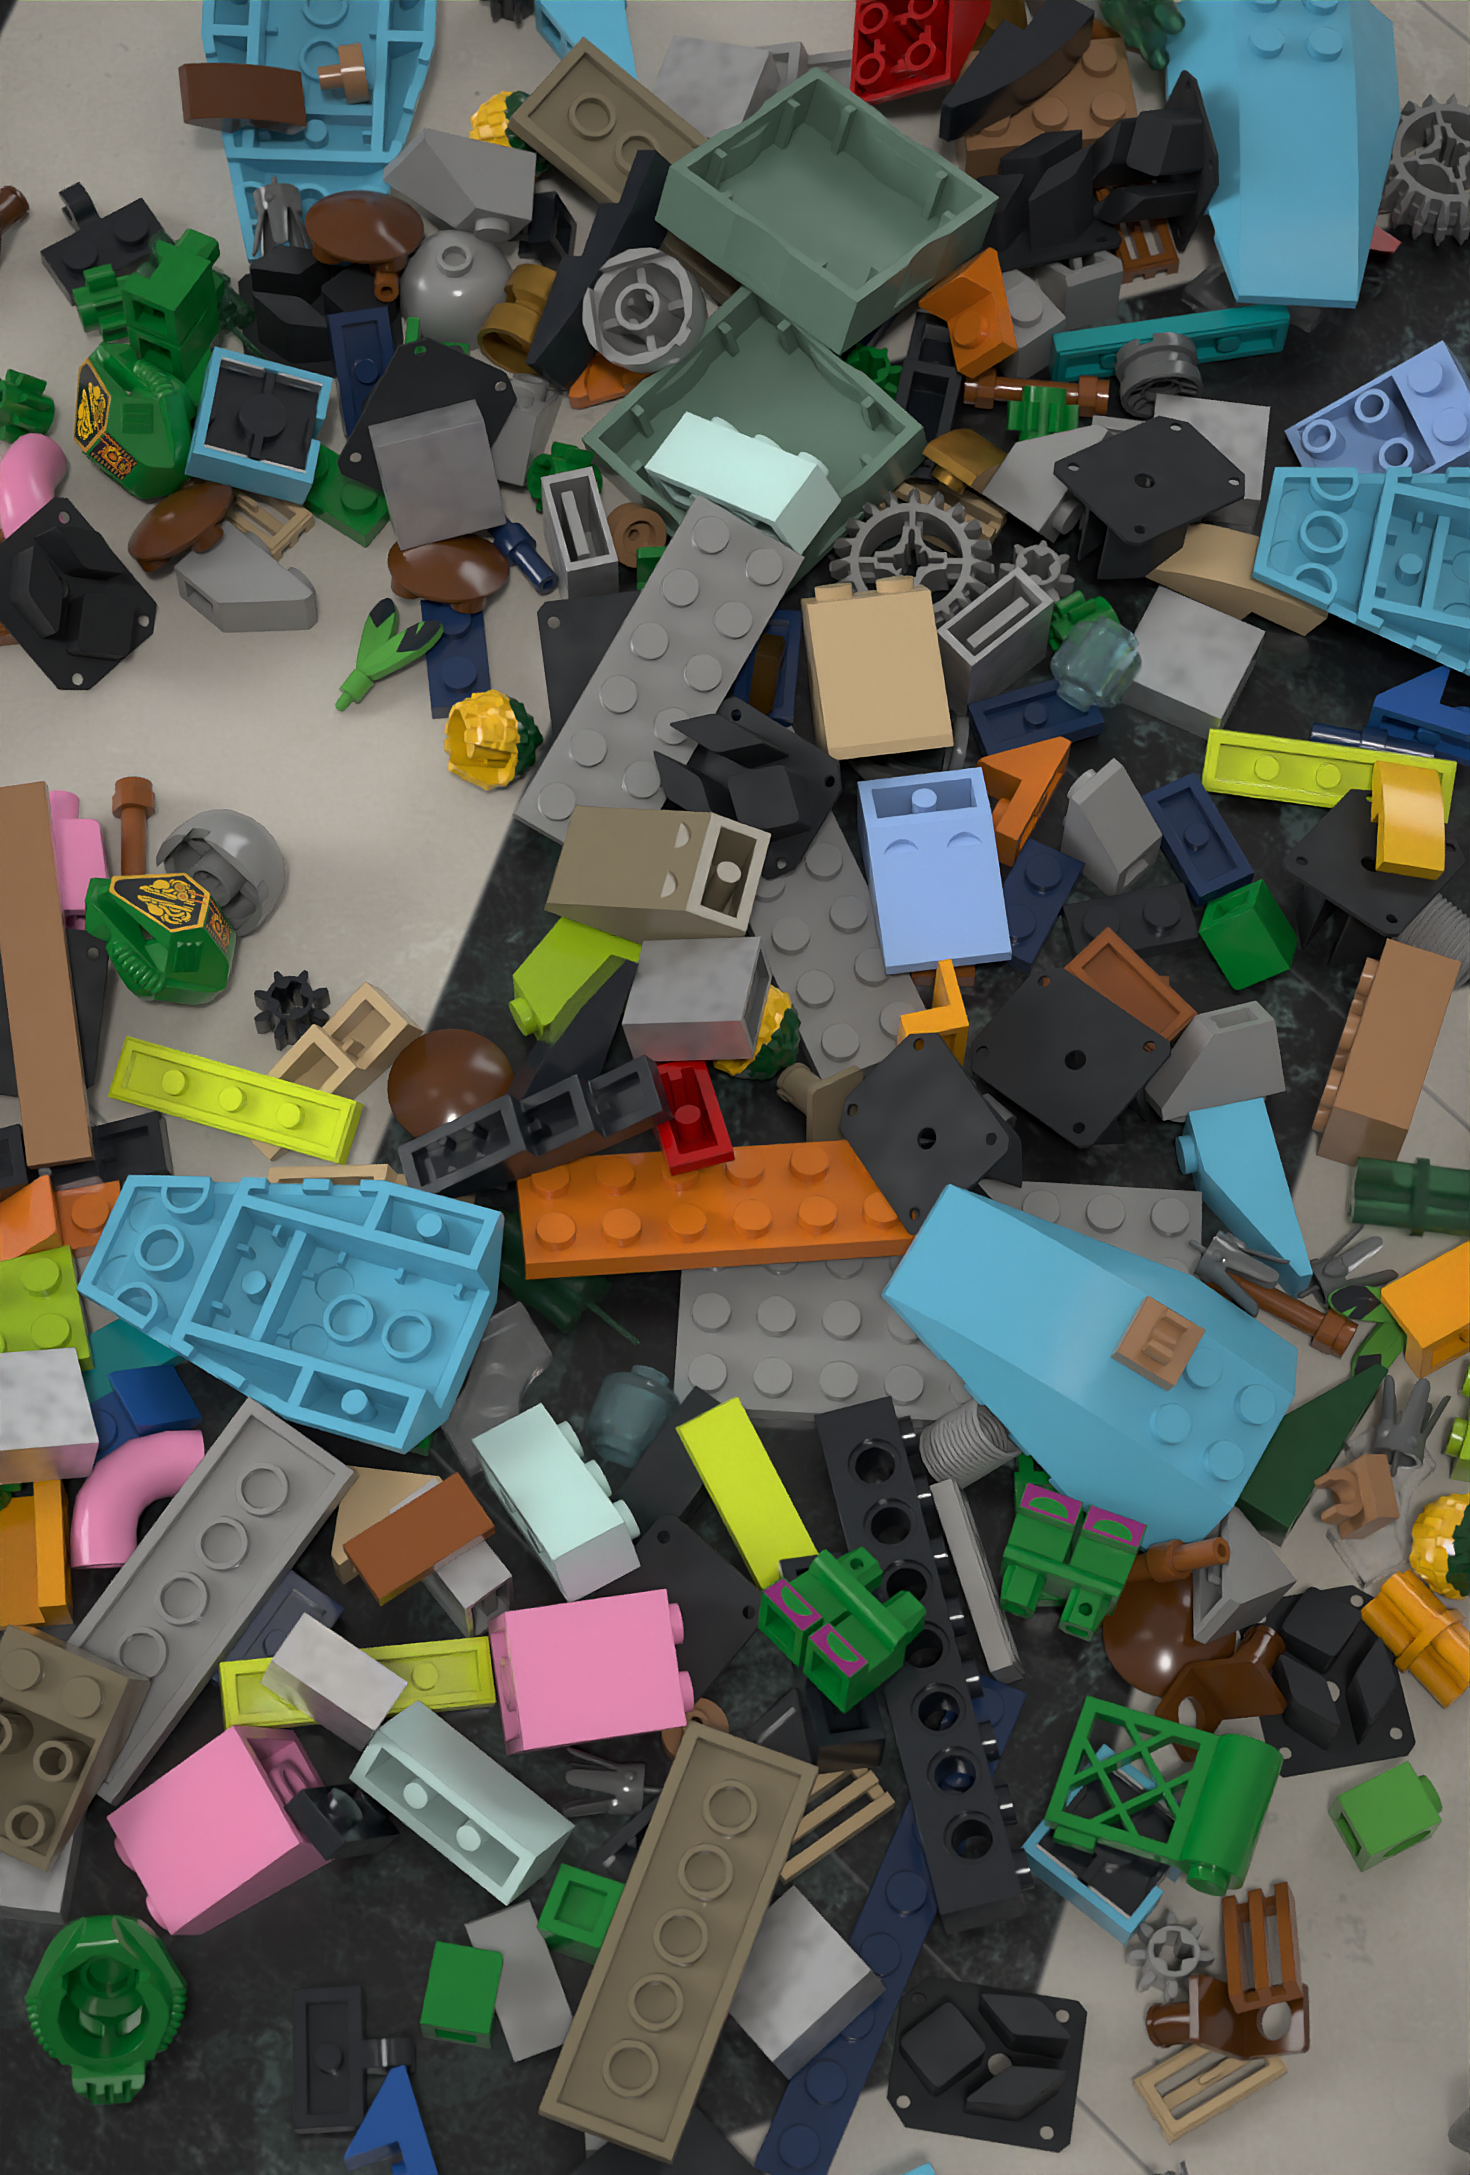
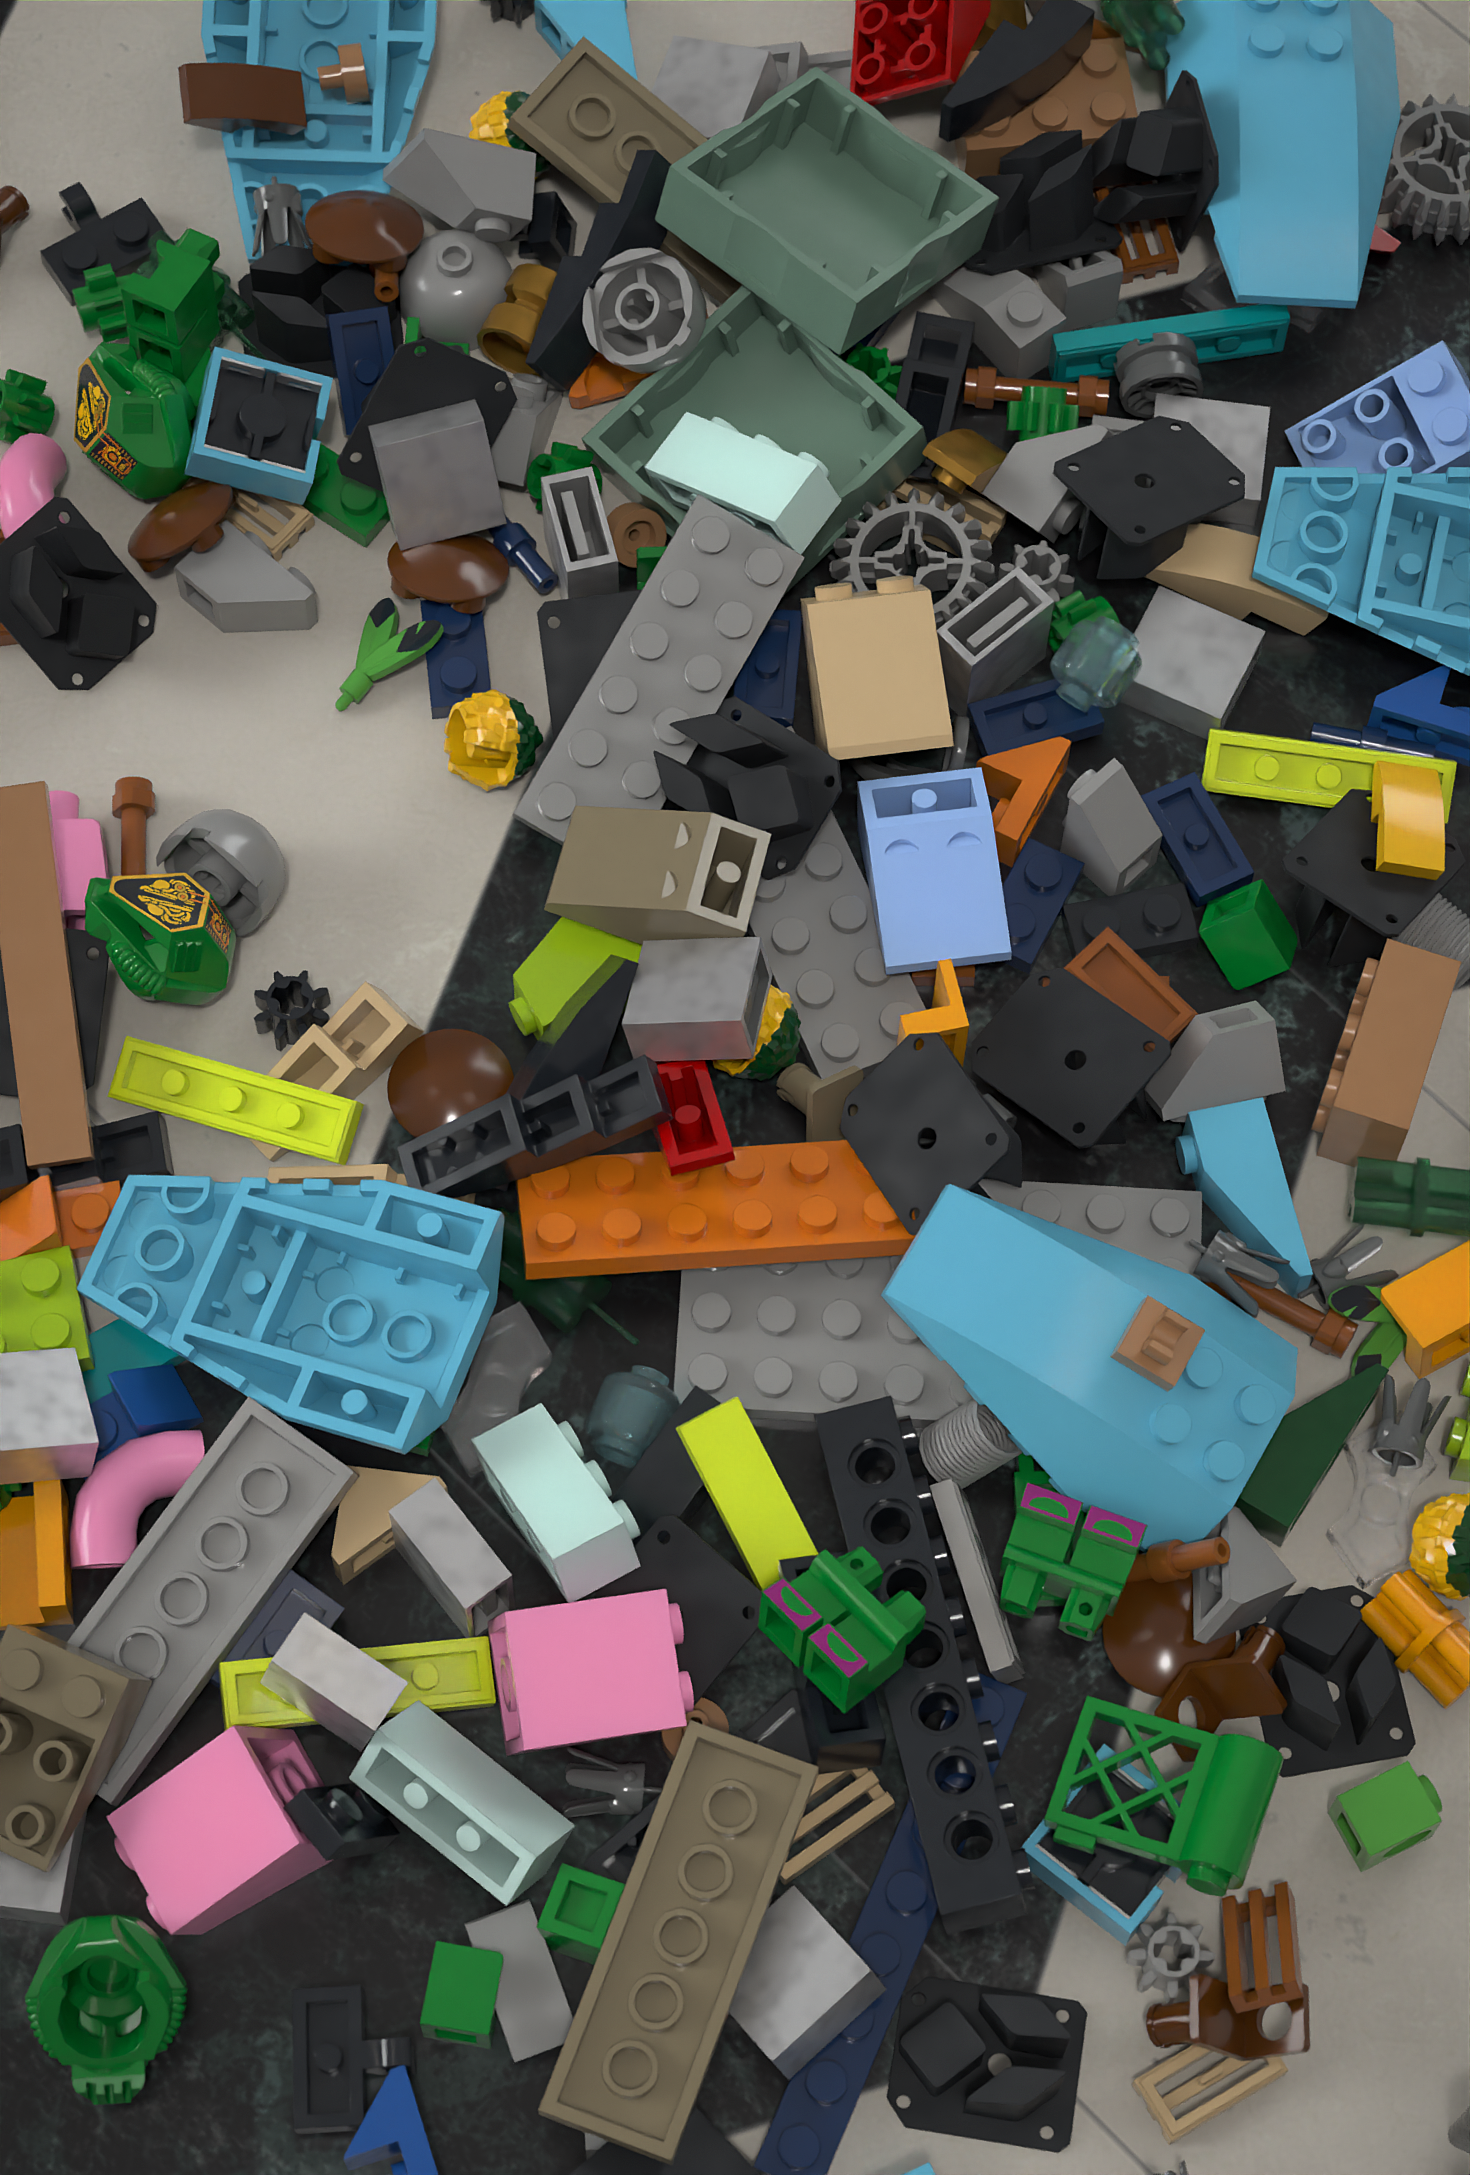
dark orange tile [343,1472,495,1606] -> none
dark brown tile [748,633,787,715] -> none
orange slope [918,247,1018,379] -> none
medium nougat tile [1314,1454,1400,1540] -> none

